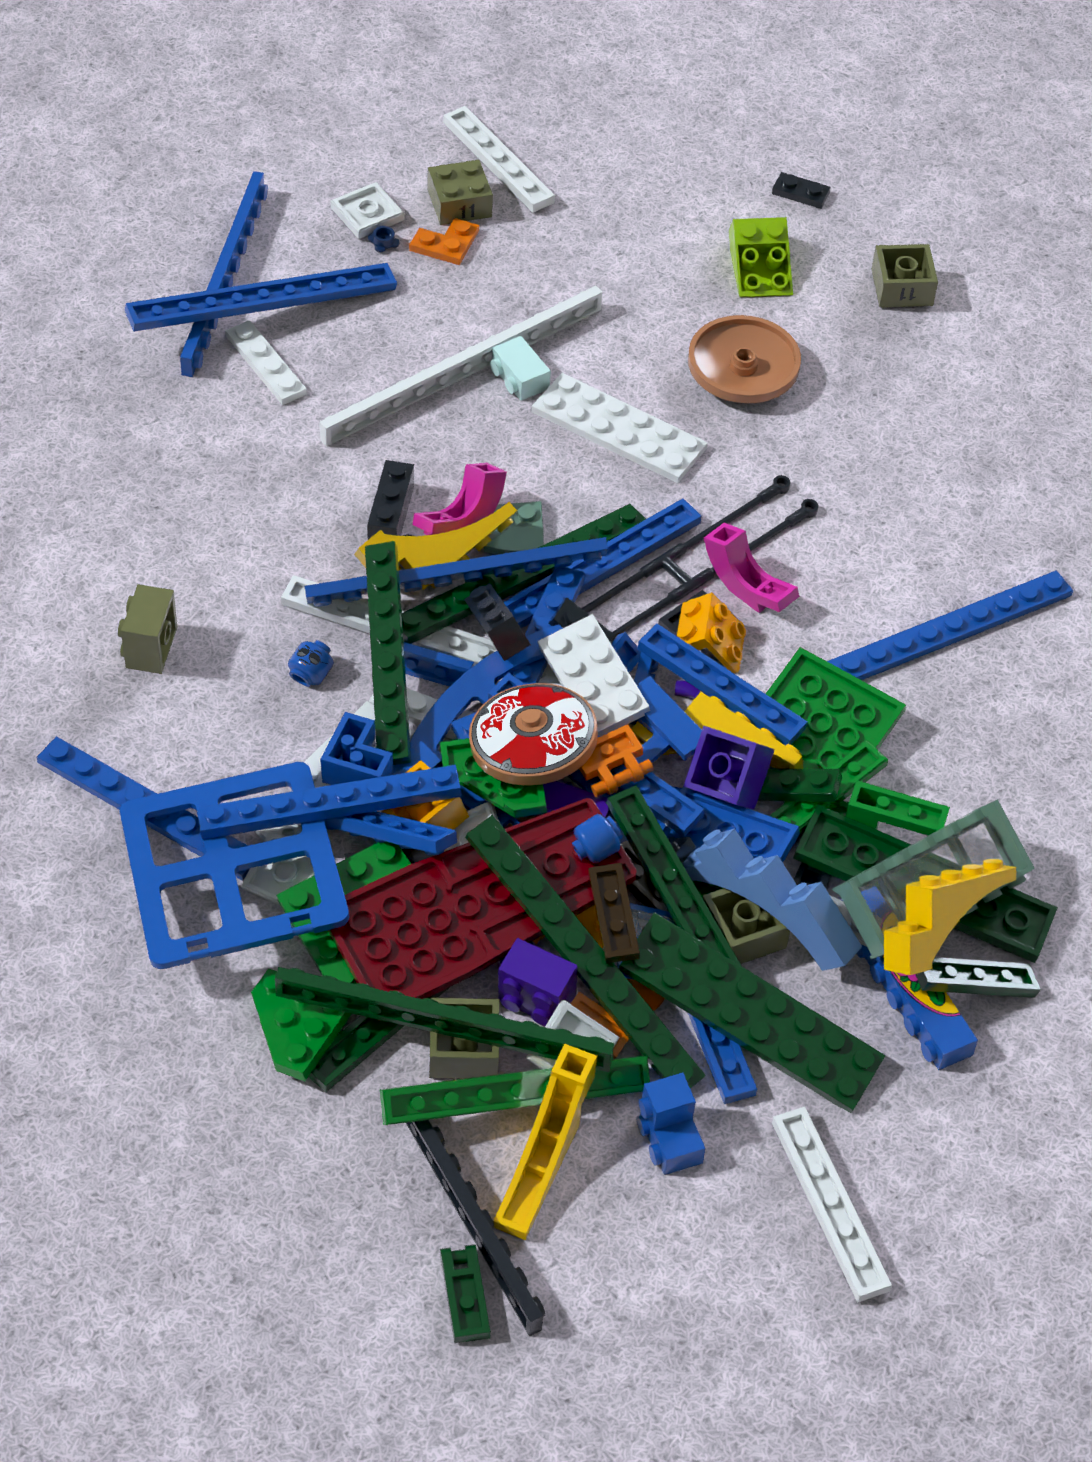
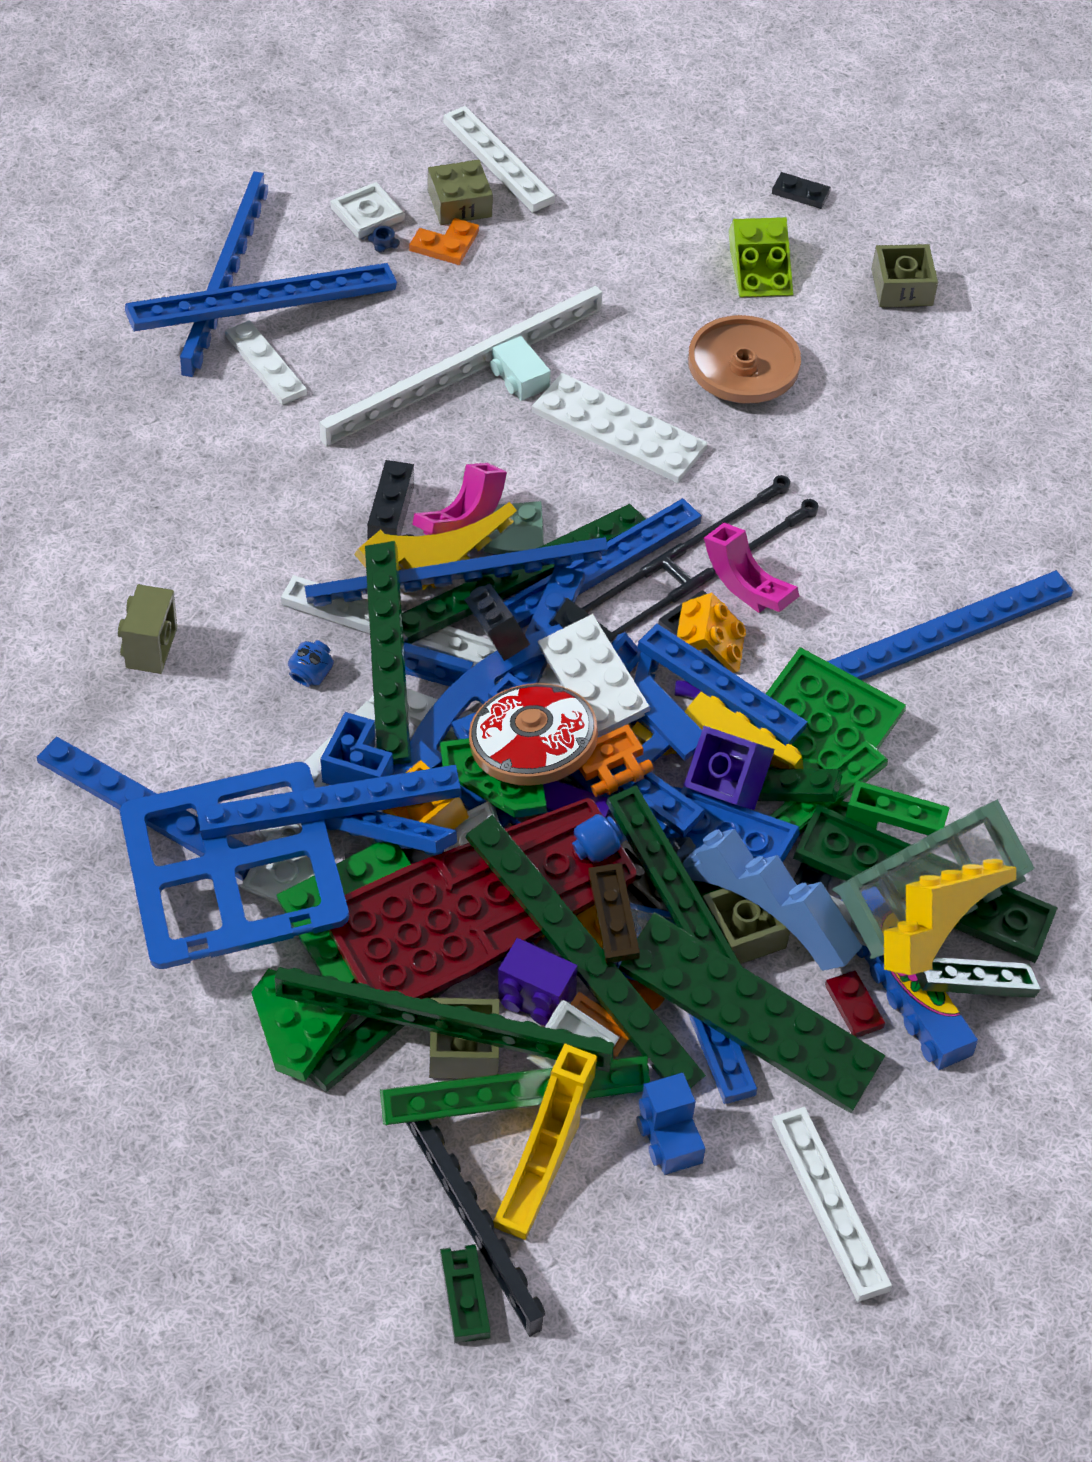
none -> dark red plate [825,970,885,1038]

